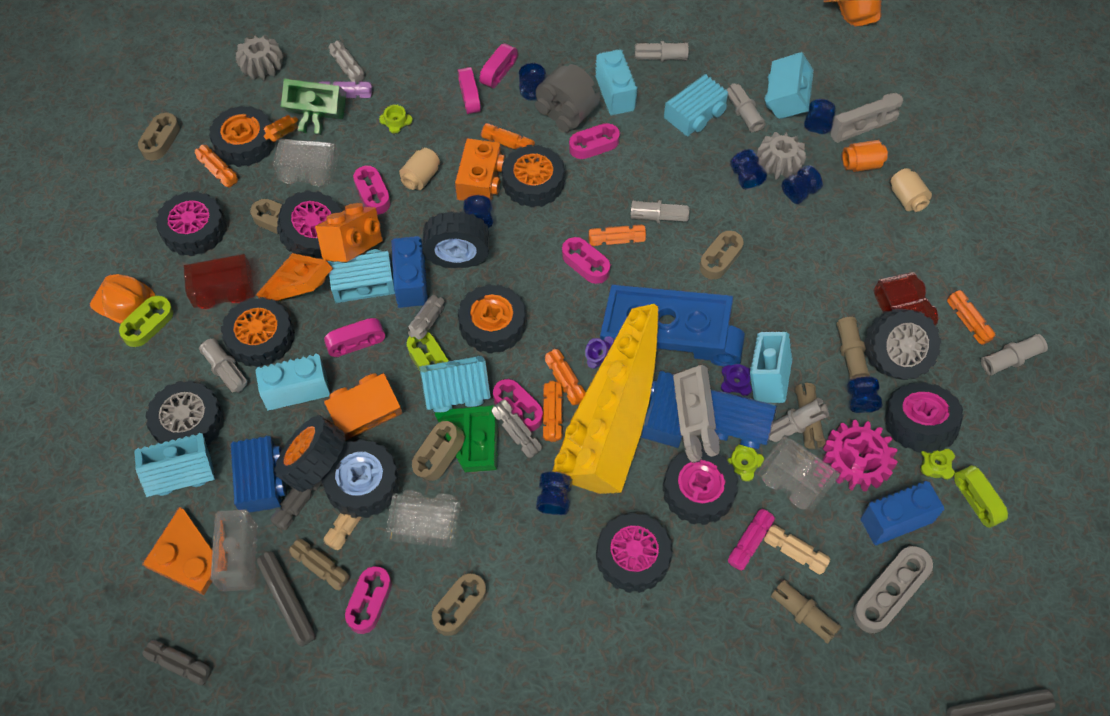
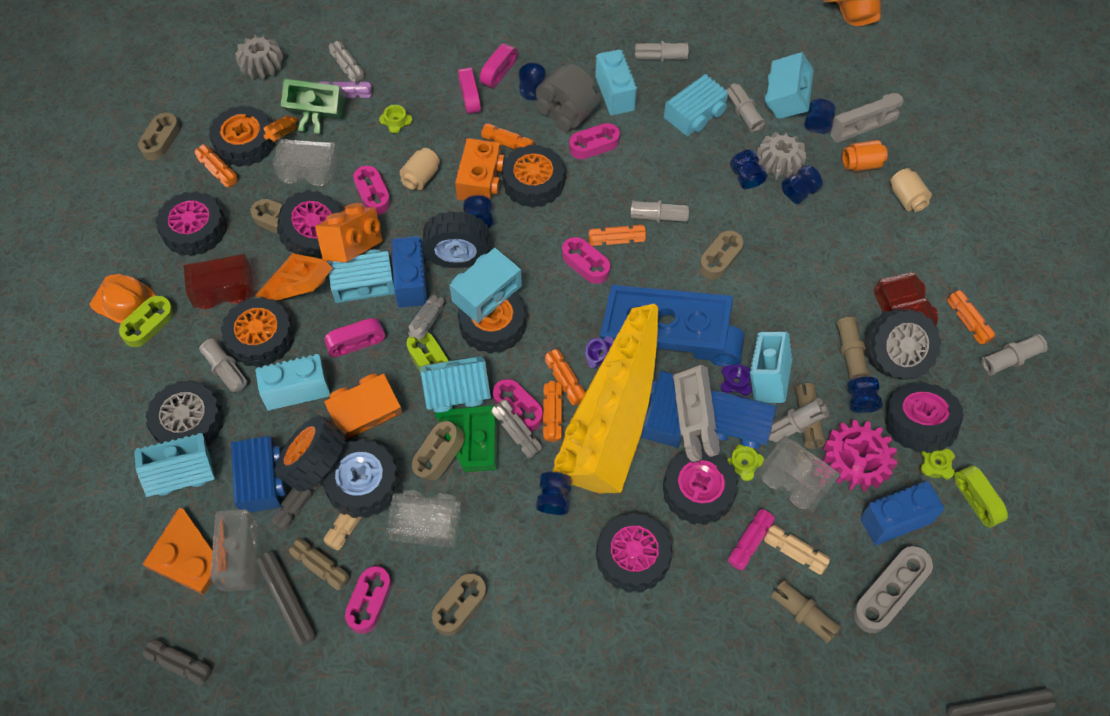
none -> medium azure brick [450,248,522,324]

